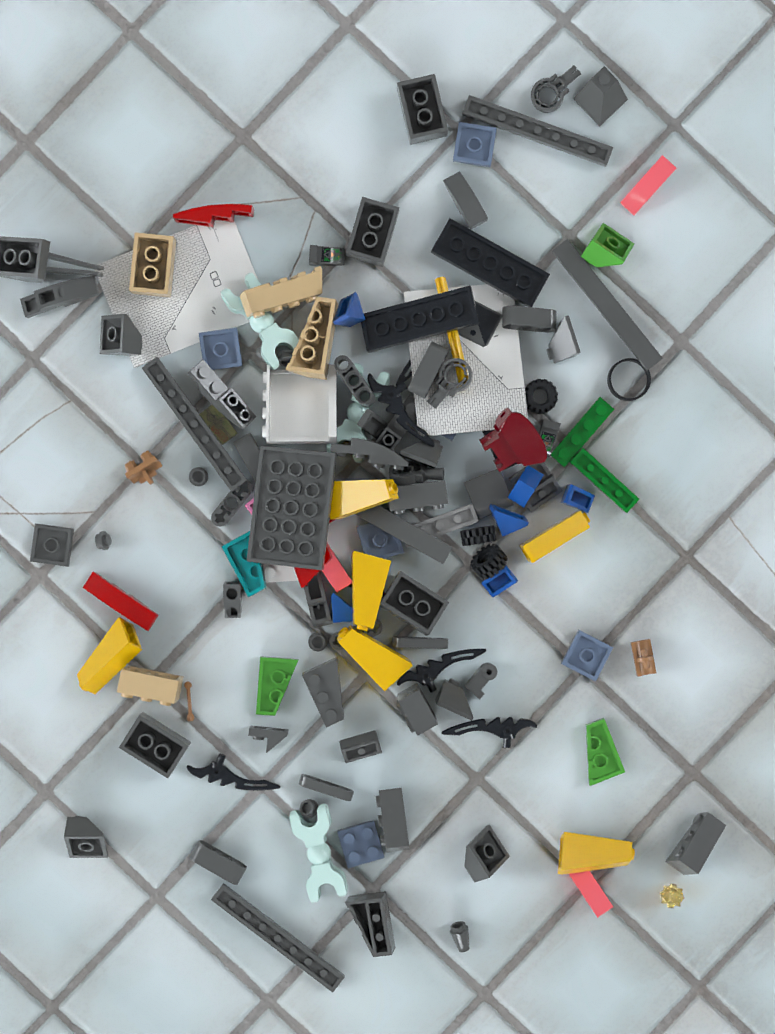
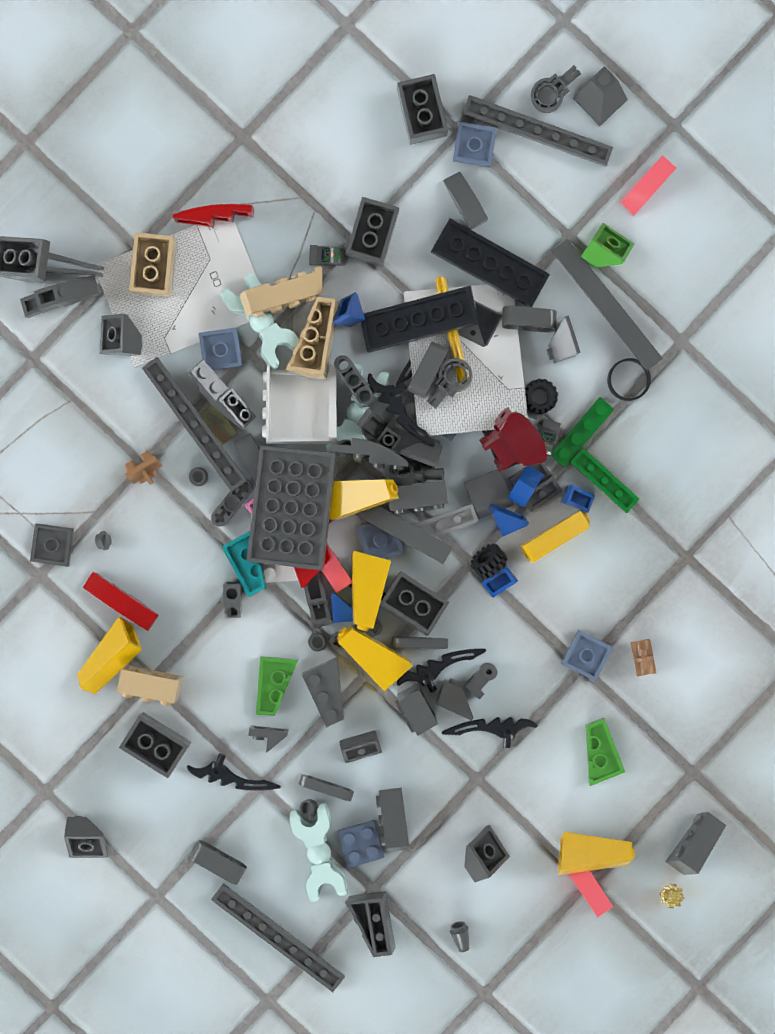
medium nougat hinge [184,681,194,721] -> none
dark grey plate [276,349,293,367] -> none
black tyre [460,525,497,546] -> none

